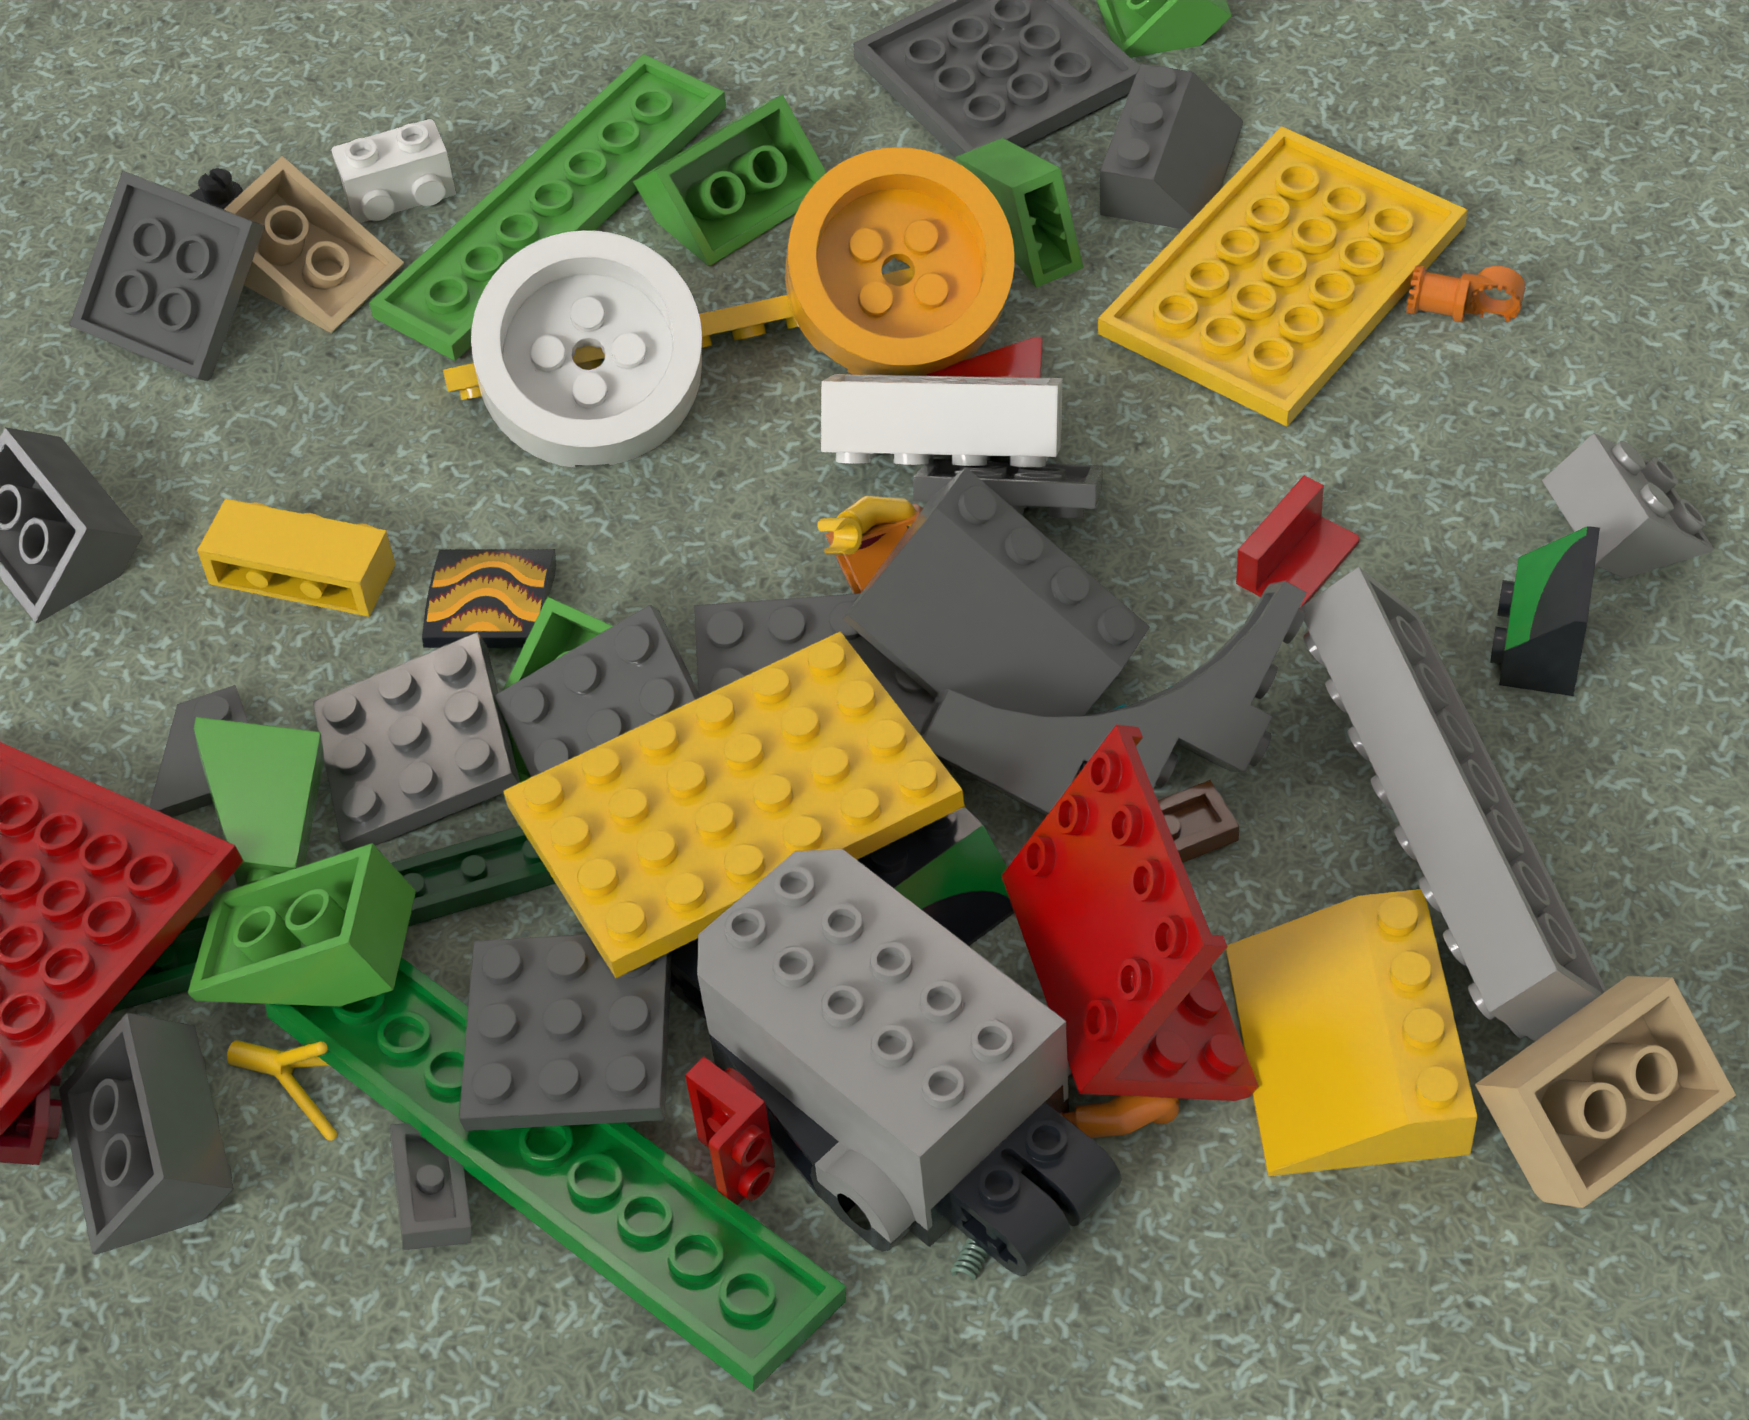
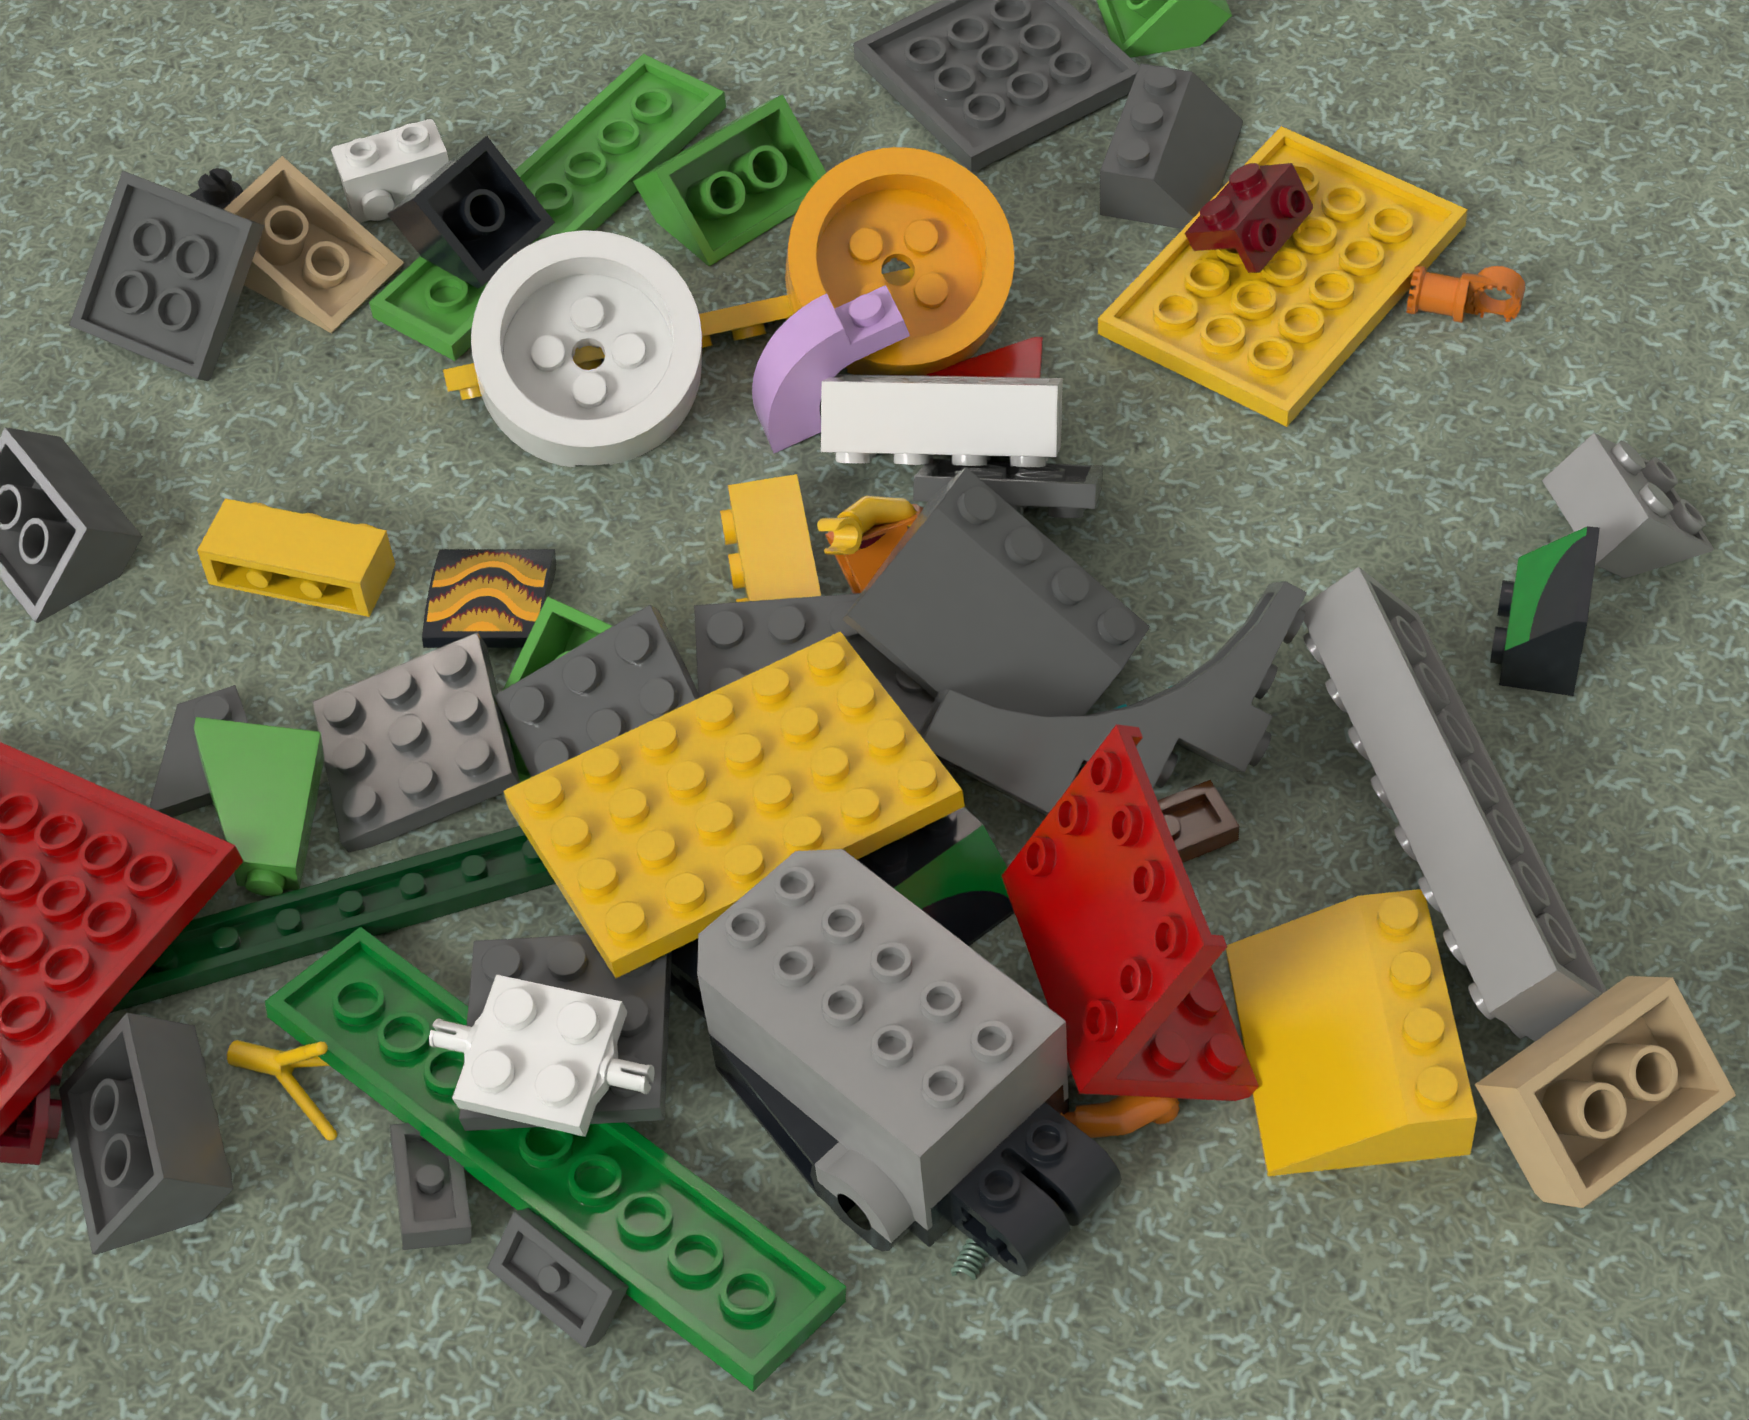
bright green slope [188,843,416,1007] -> none
red bracket [685,1056,775,1206] -> none
bright green slope [956,138,1084,288] -> none
red panel [1236,475,1359,607] -> none
none -> black slope [387,136,555,288]
none -> white plate [429,975,655,1137]
none -> dark grey plate [487,1208,628,1348]
none -> yellow brick [720,474,821,602]
none -> lavender arch [752,285,910,453]
none -> dark red bracket [1185,163,1313,273]

